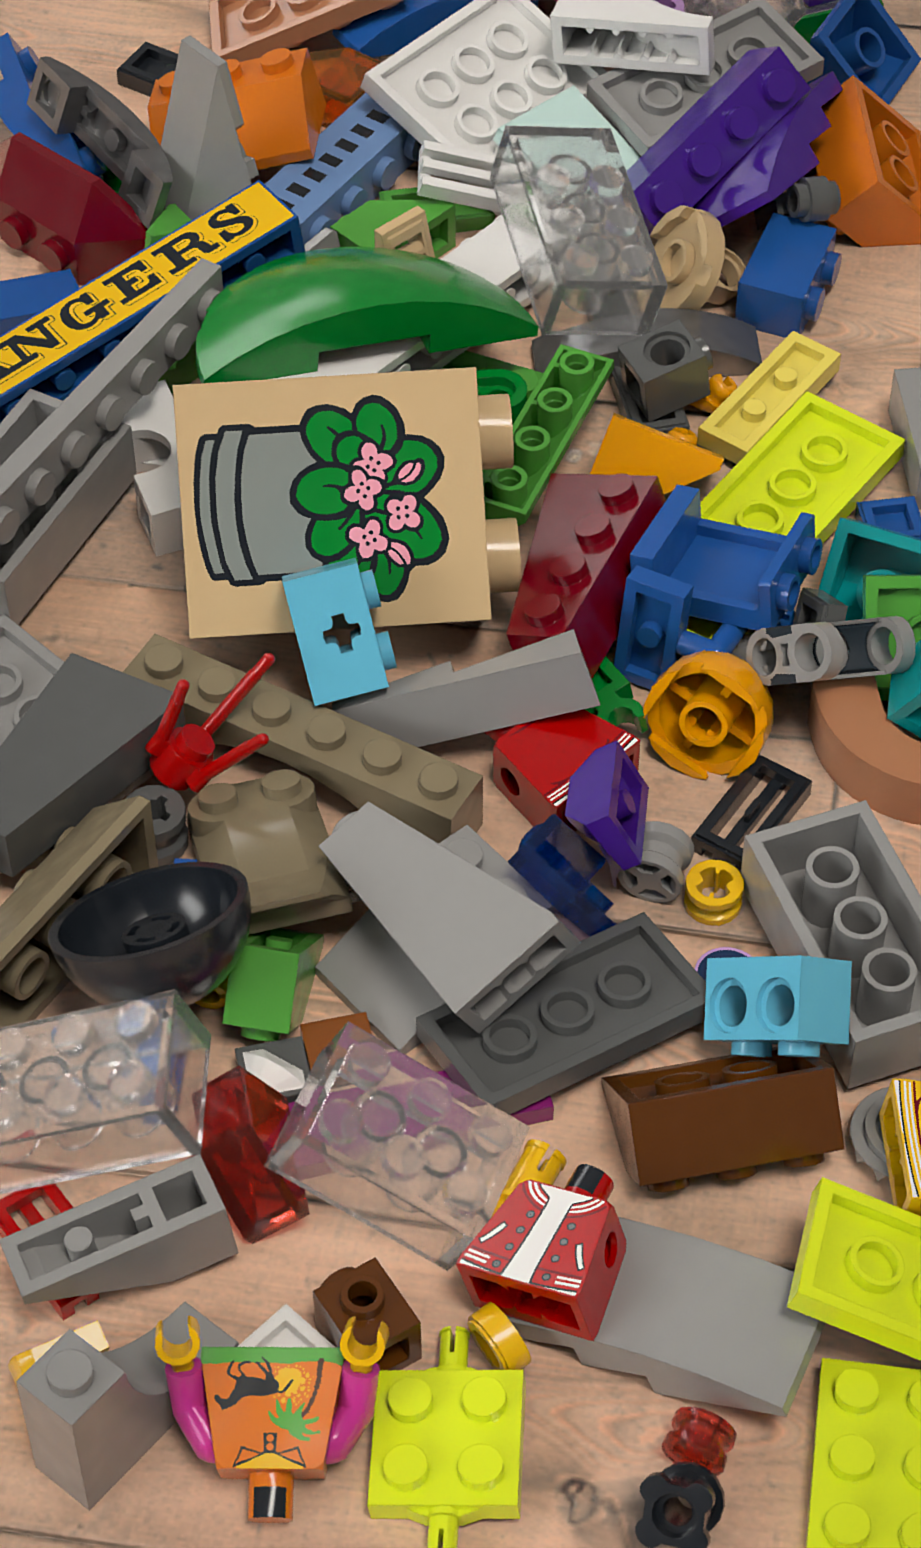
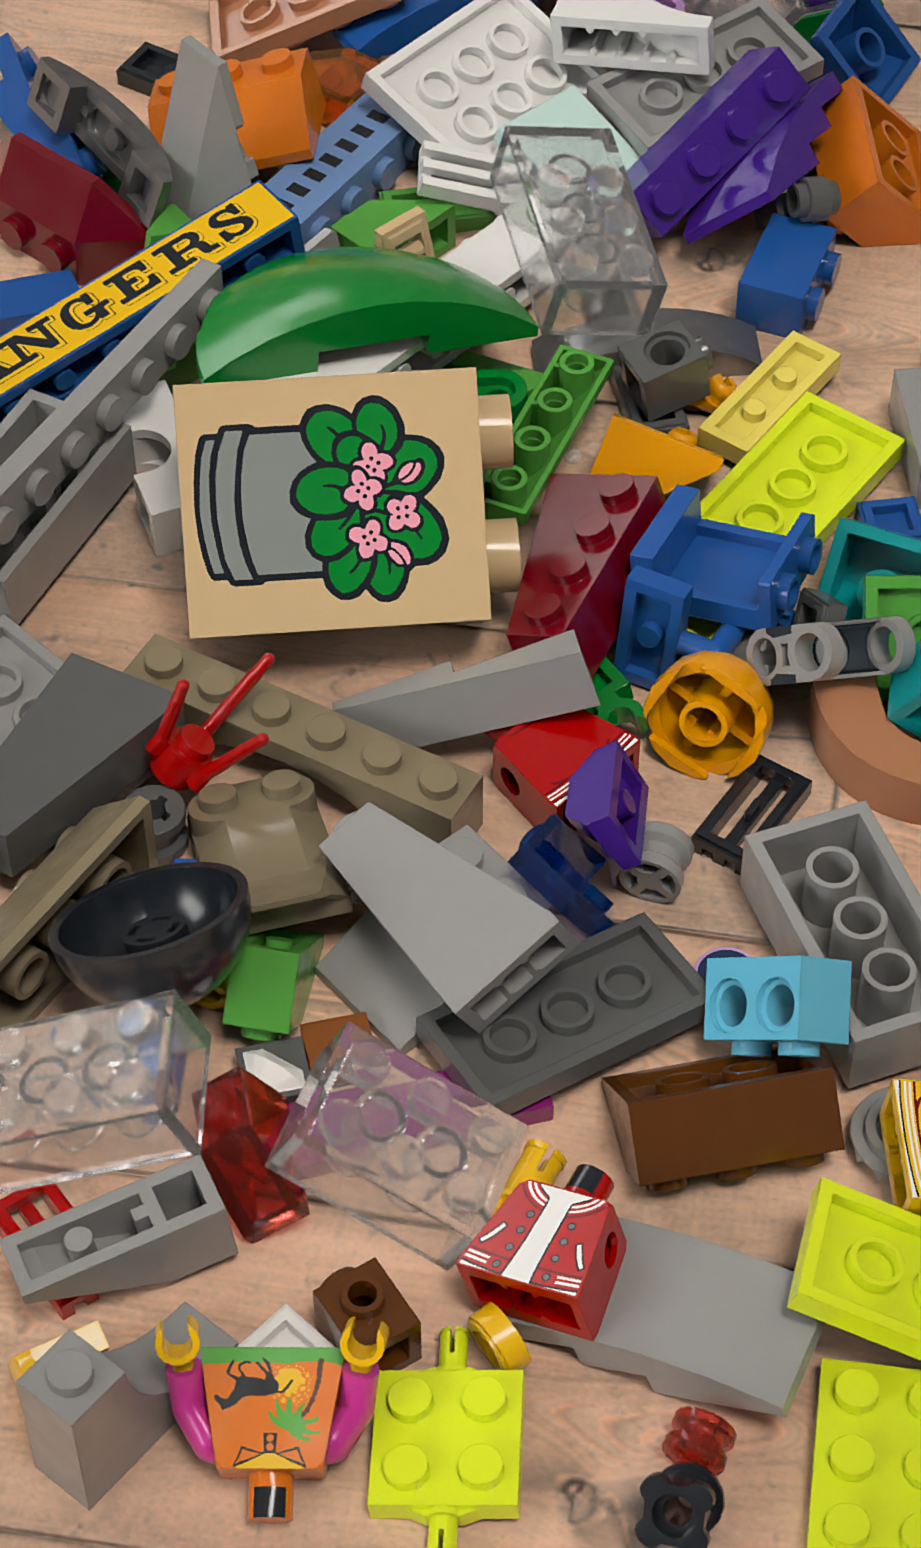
medium azure brick [282,557,397,706] -> none
tan tile [638,206,746,310] -> none
yellow bush [684,860,744,926] -> none

